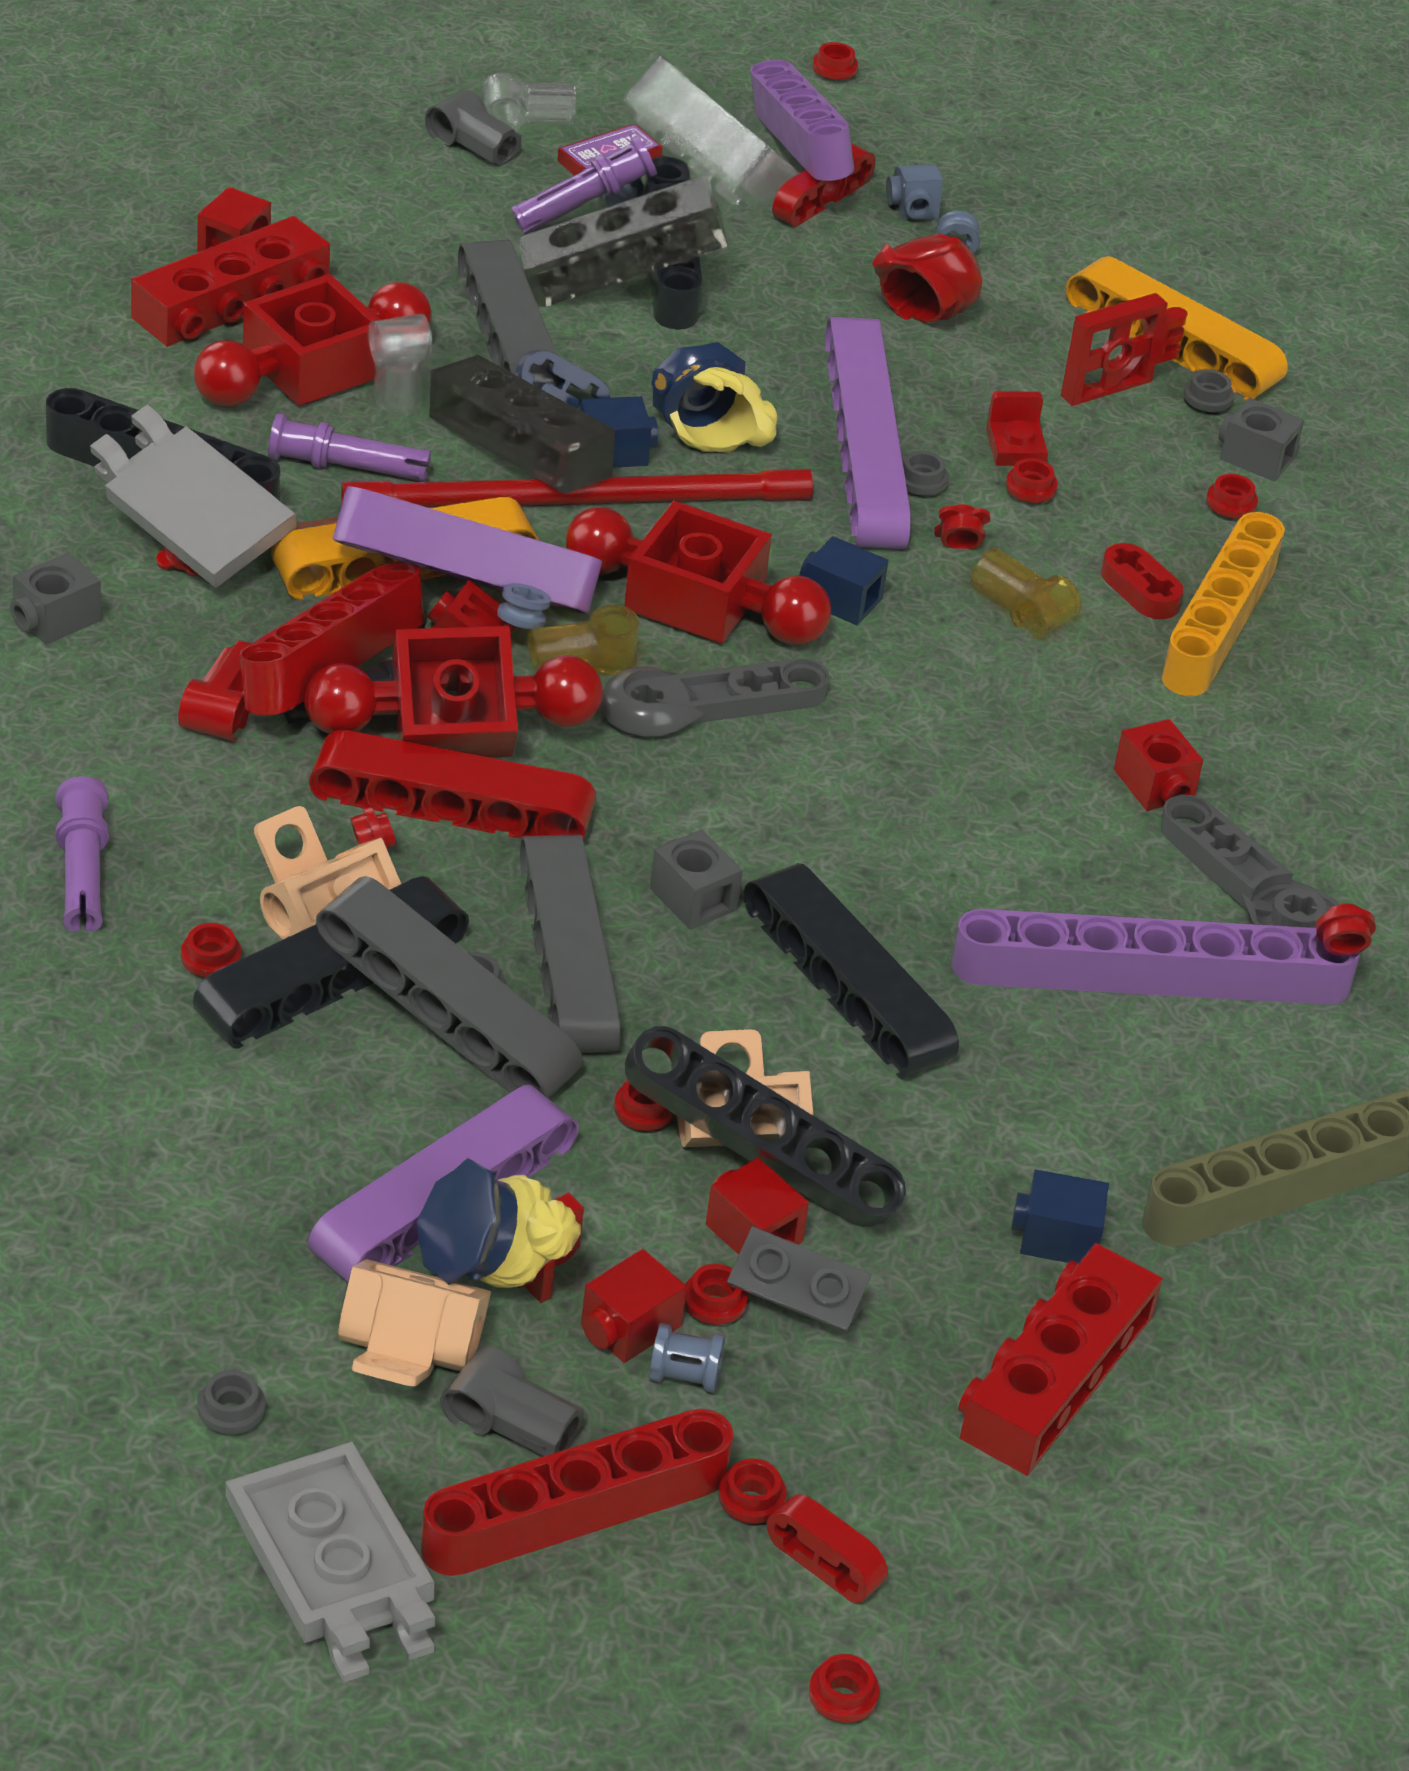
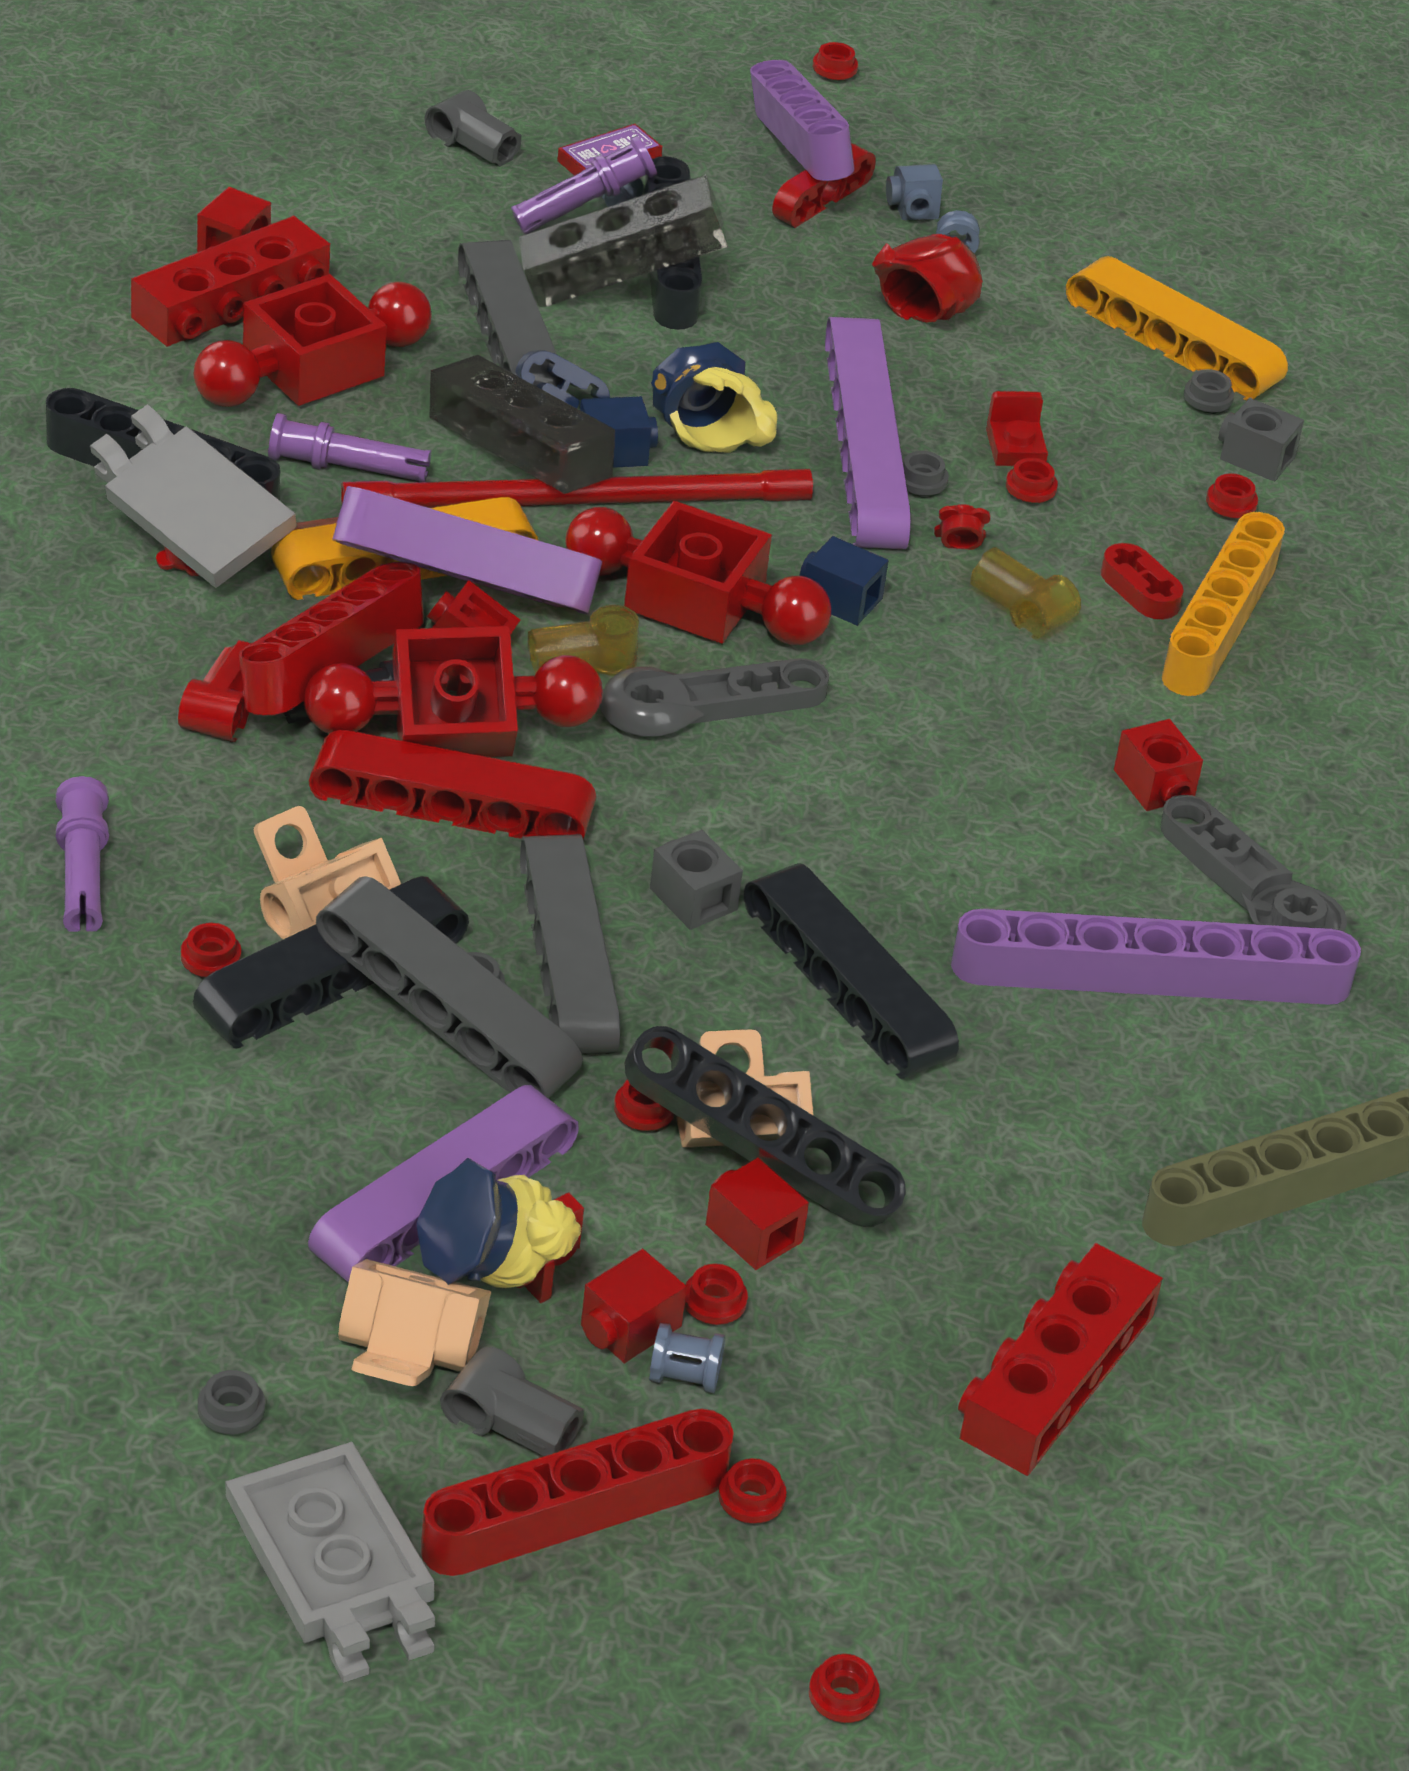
dark grey brick [10,552,101,645] -> none
red plate [350,805,397,851] -> none
clear piece [368,314,432,414] -> none
clear piece [481,73,576,131] -> none
sand blue bush [497,583,551,629] -> none
clear slope [624,55,799,210] -> none
dark grey hinge [727,1226,871,1332] -> none
red beam [767,1494,888,1604] -> none
dark blue brick [1011,1169,1109,1263] -> none
red piece [1060,293,1188,406] -> none
red plate [1315,903,1376,955] -> none

